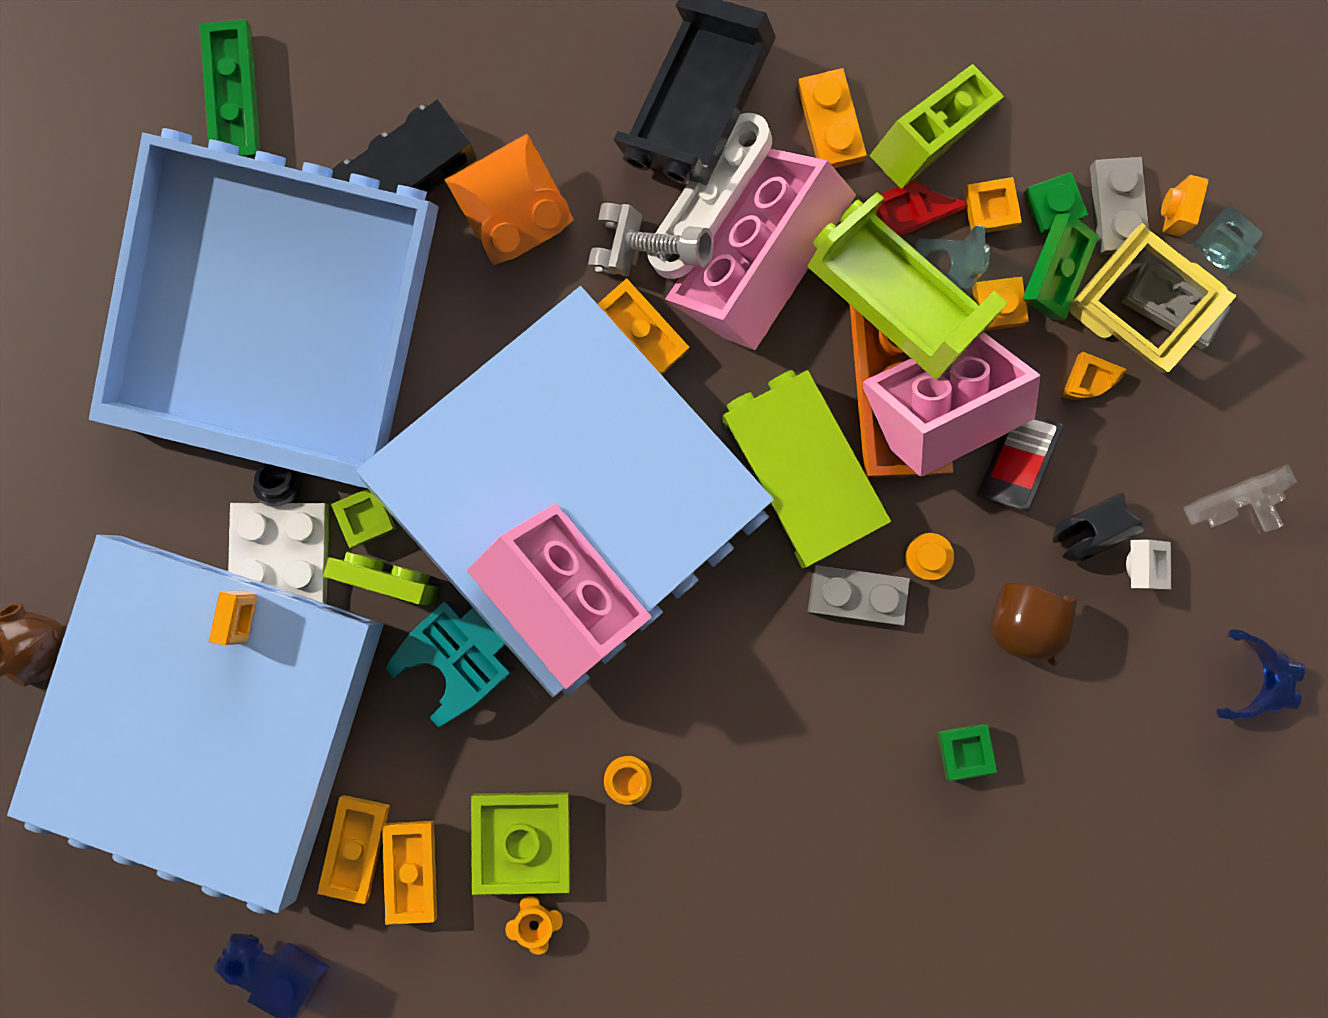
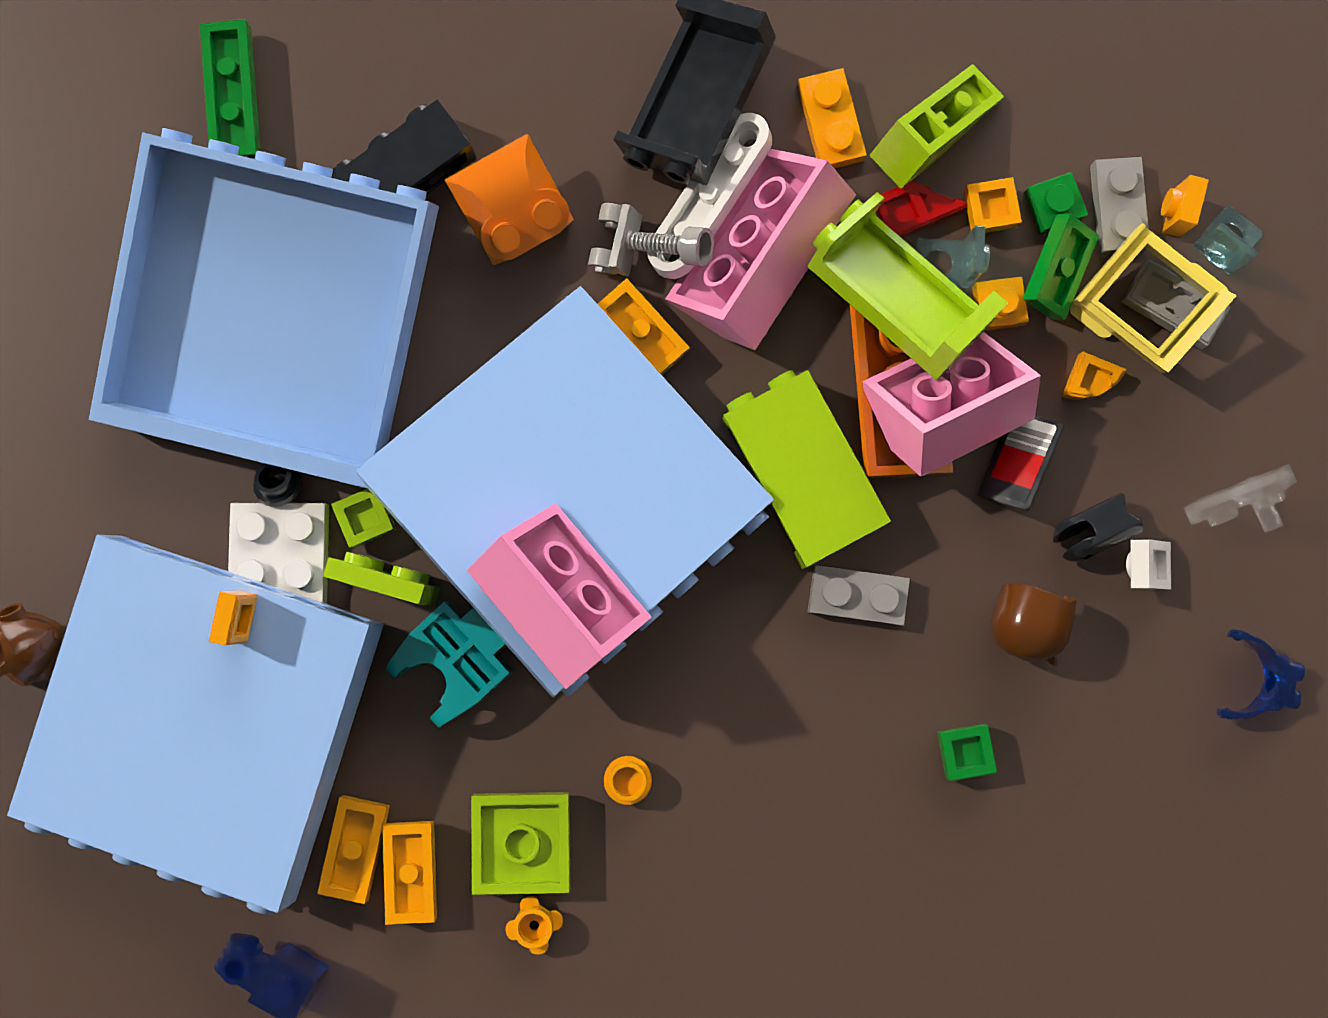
light orange plate [906,533,954,580] -> none

